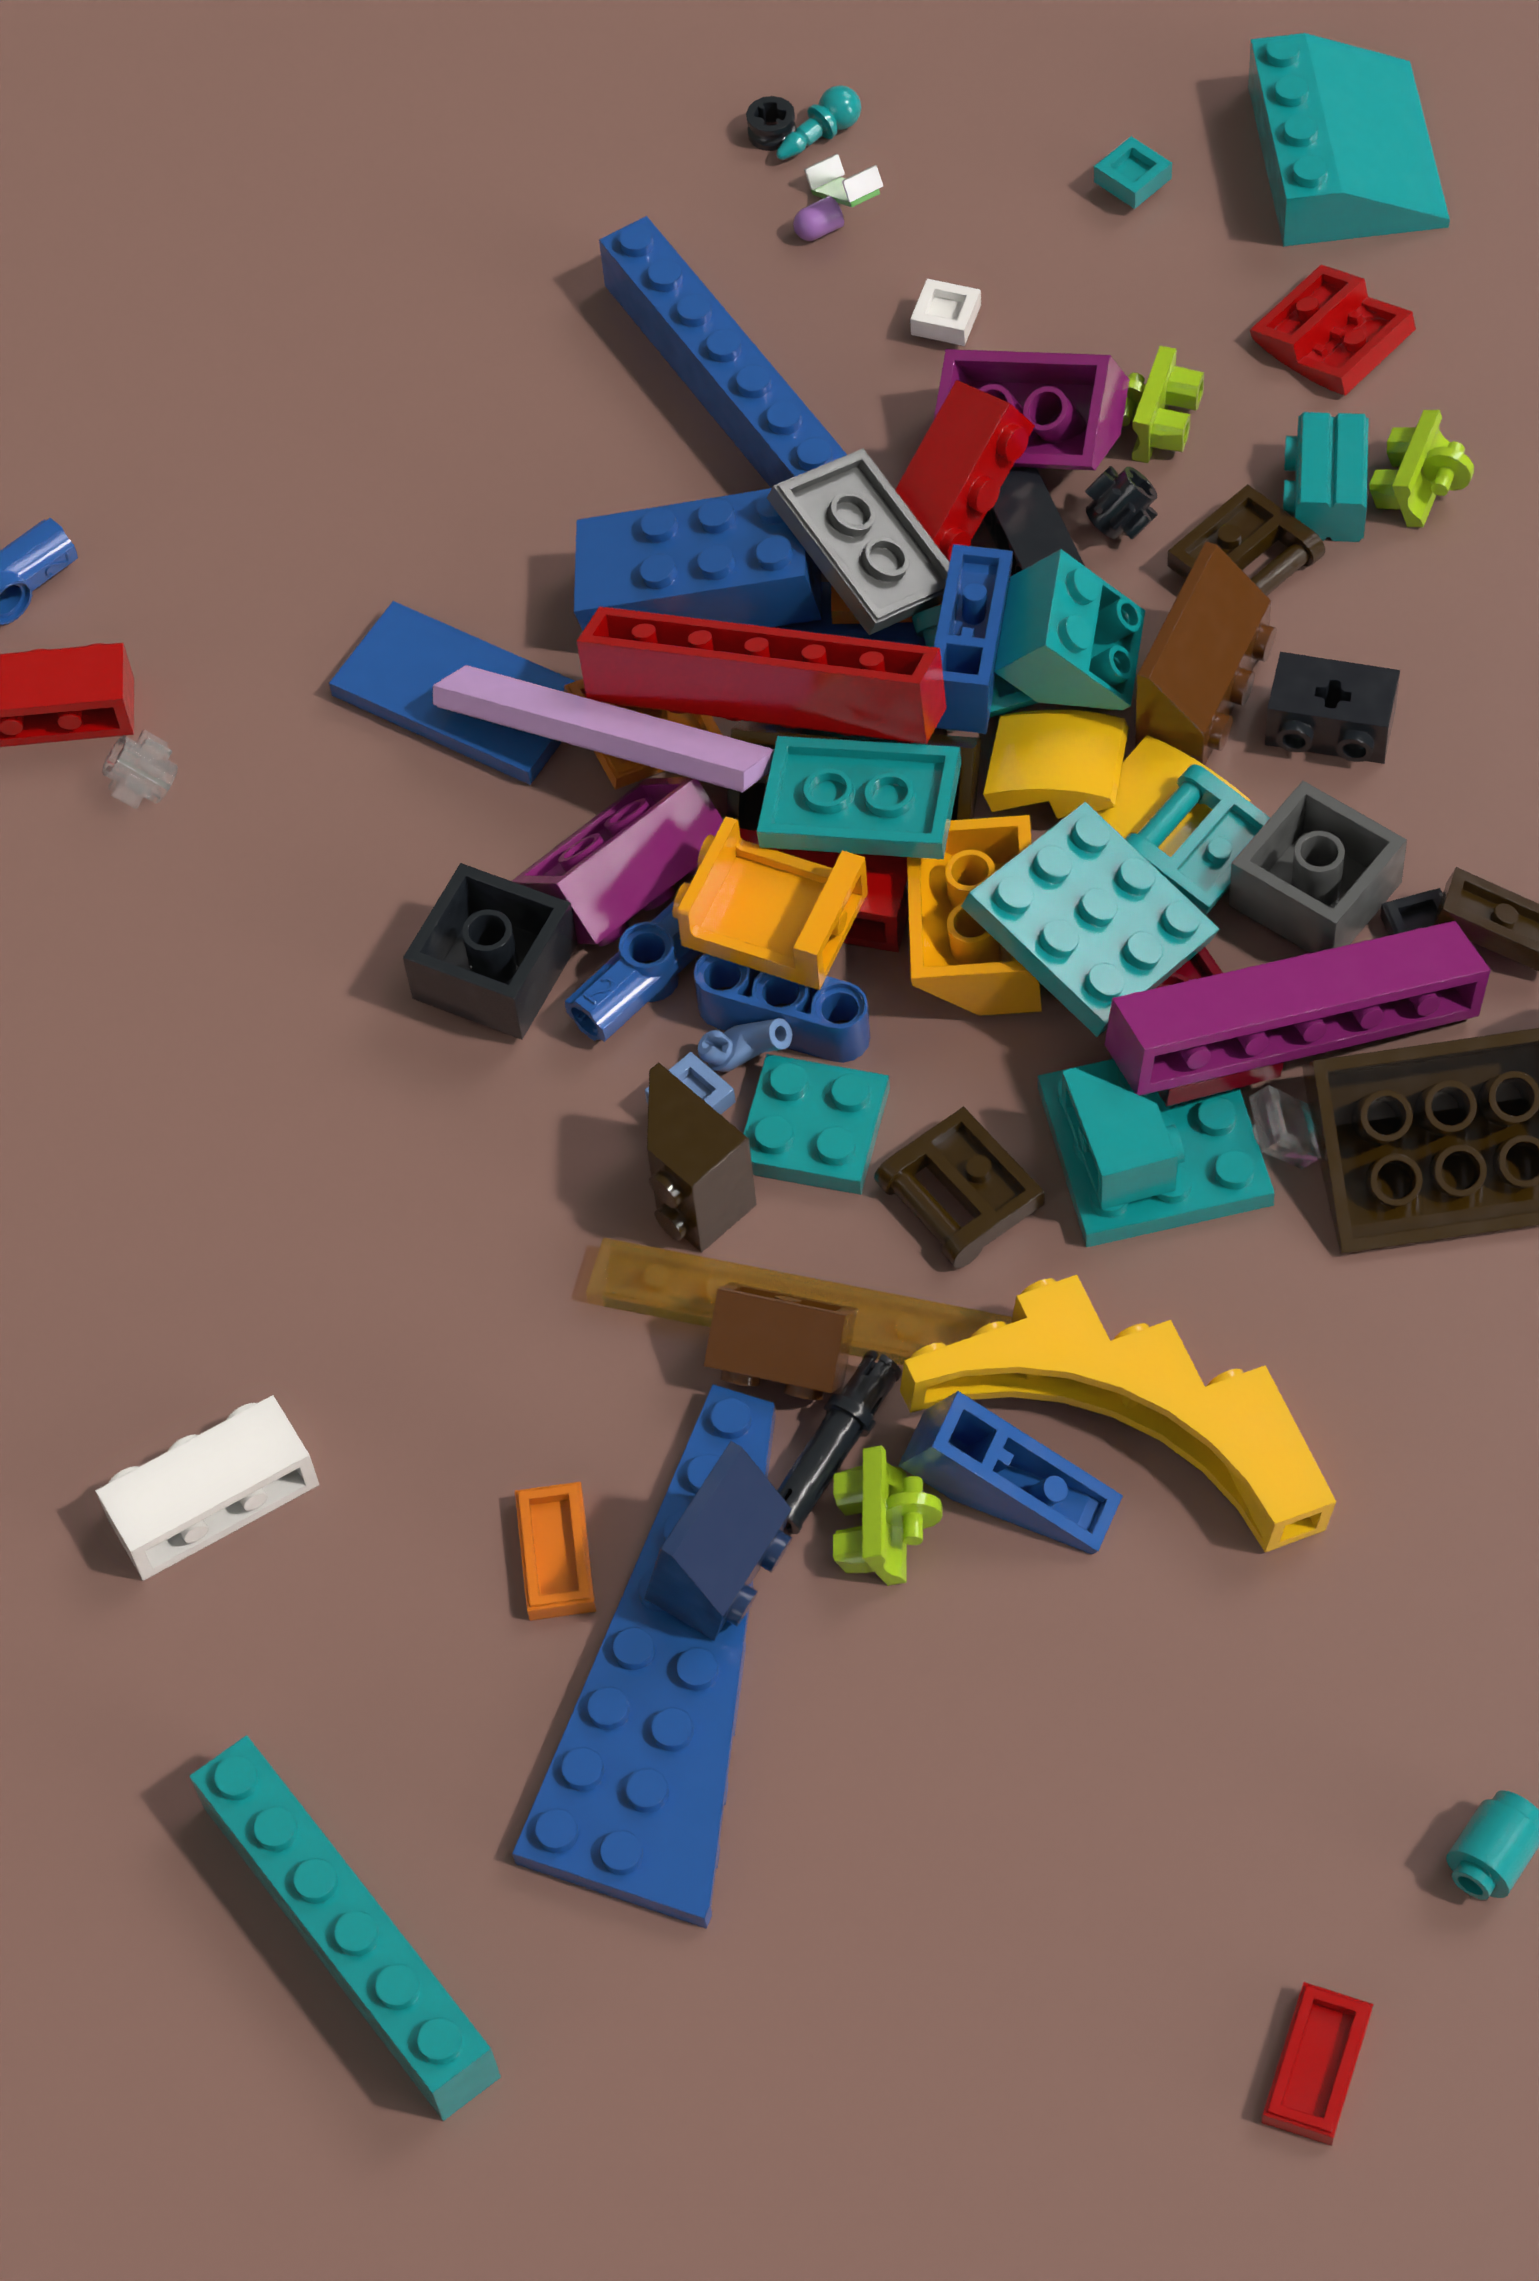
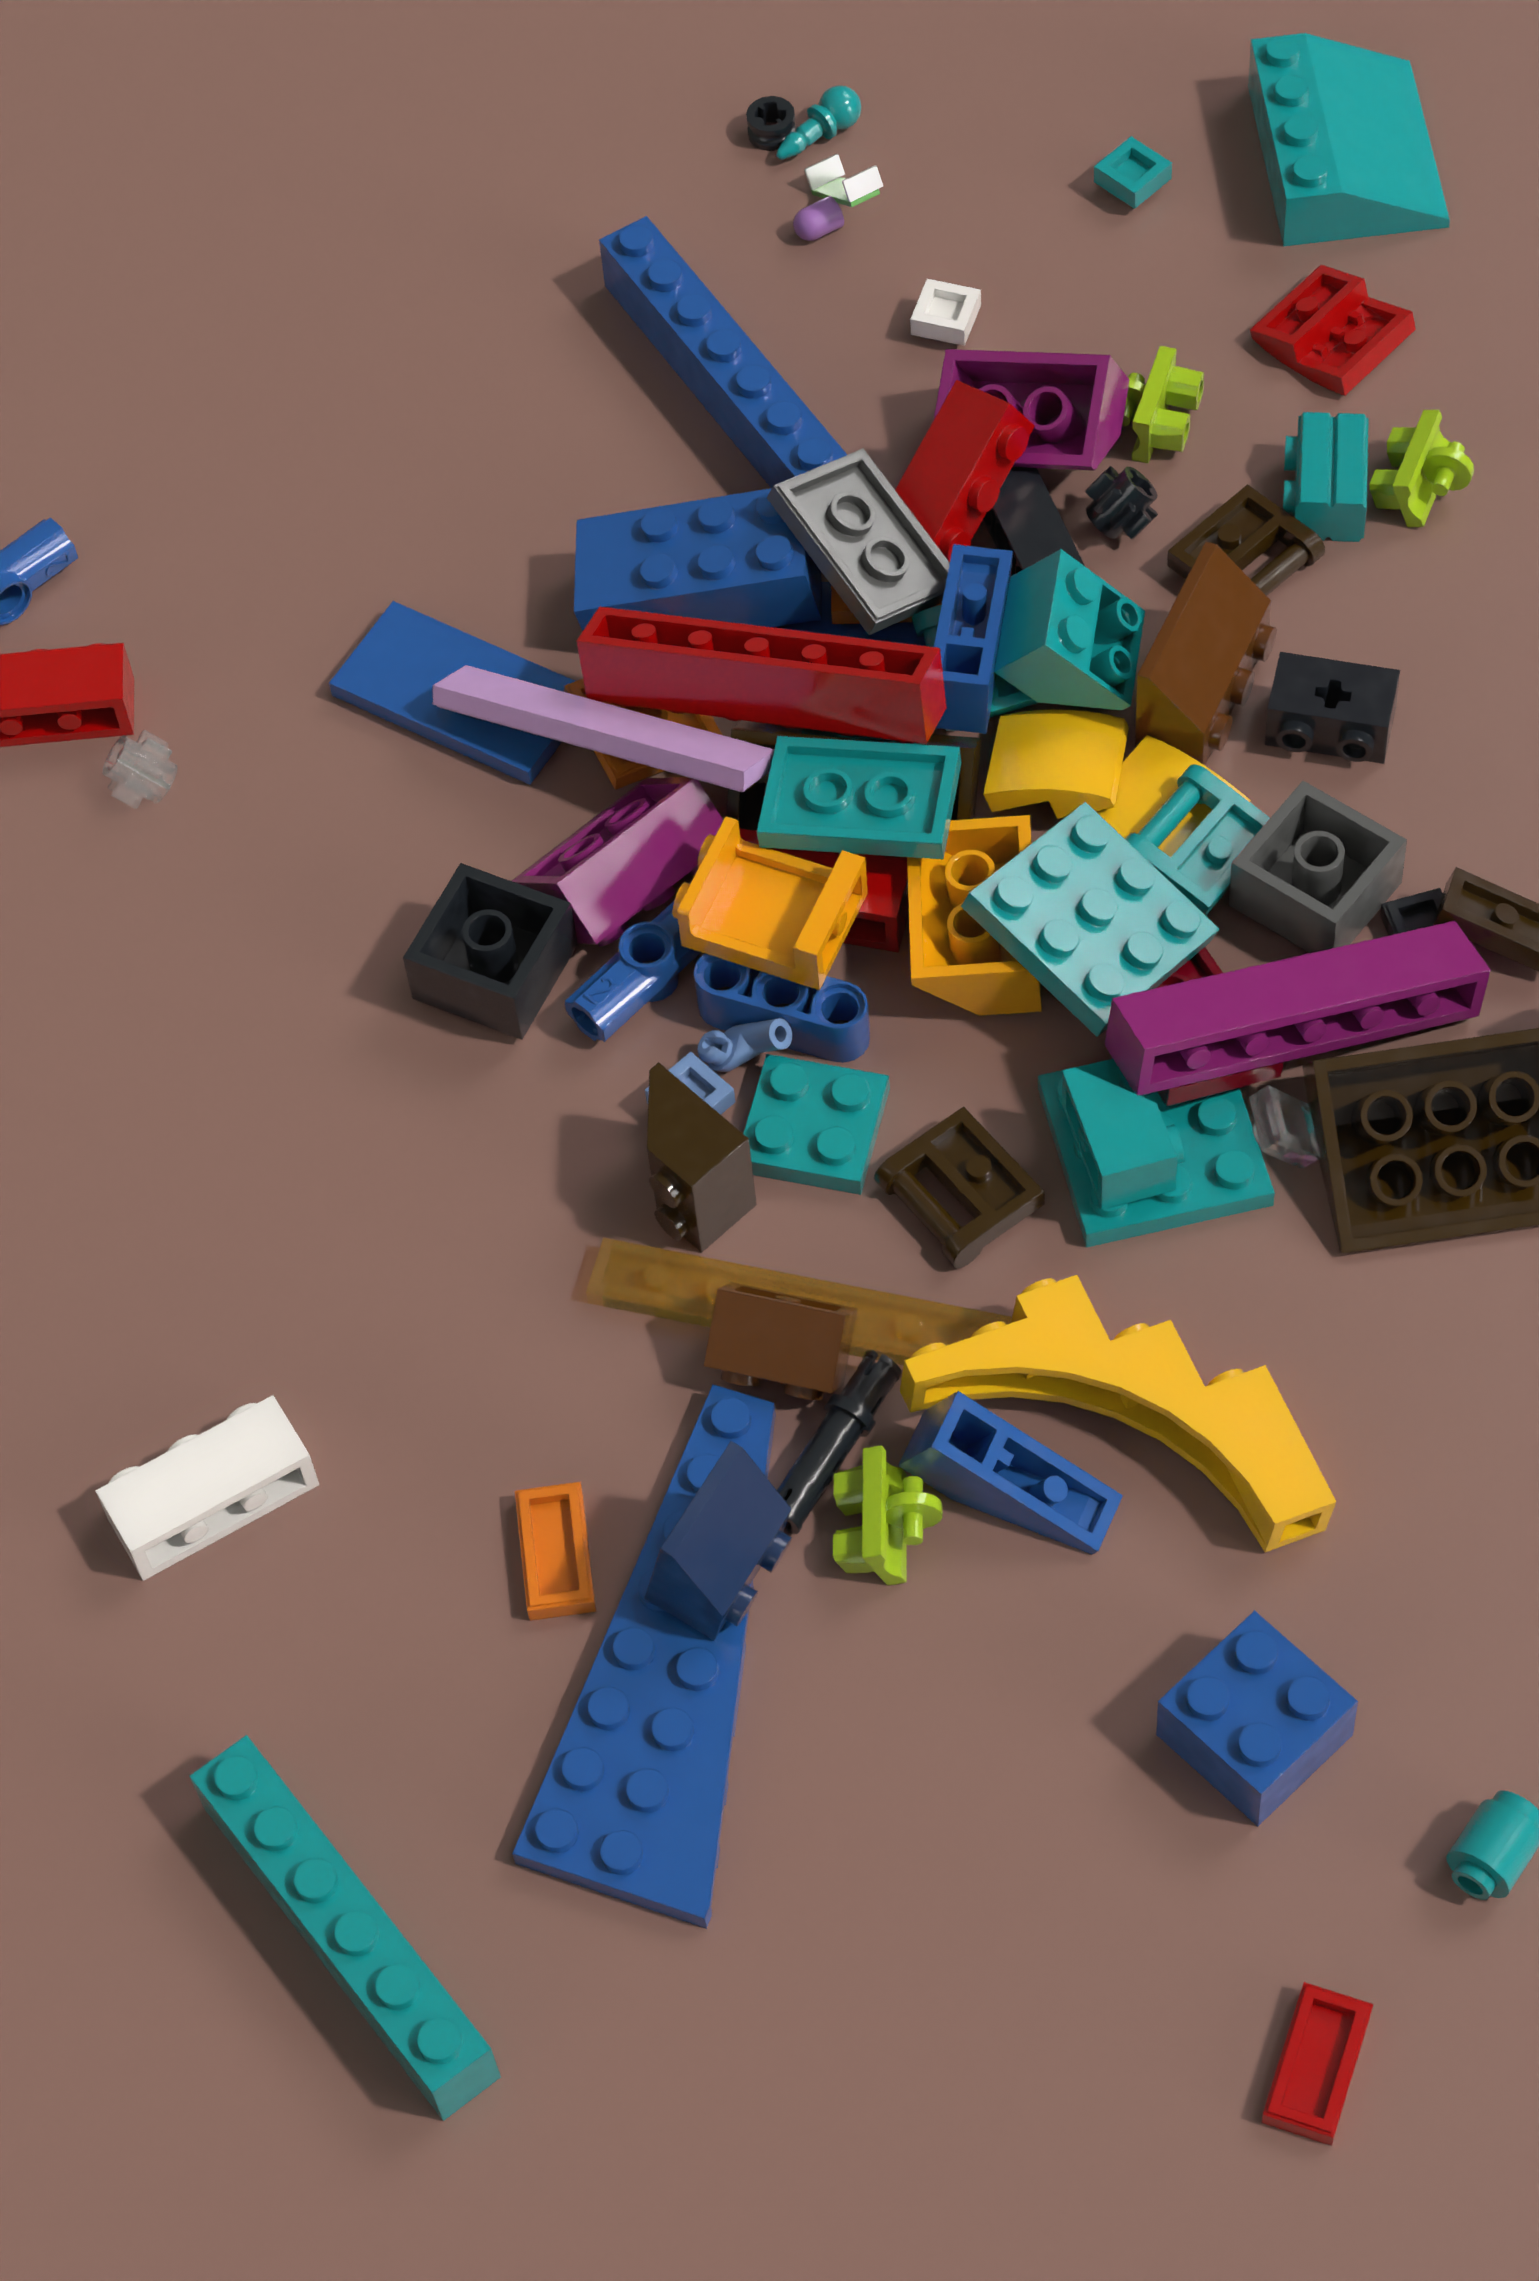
none -> blue brick [1156,1610,1358,1827]

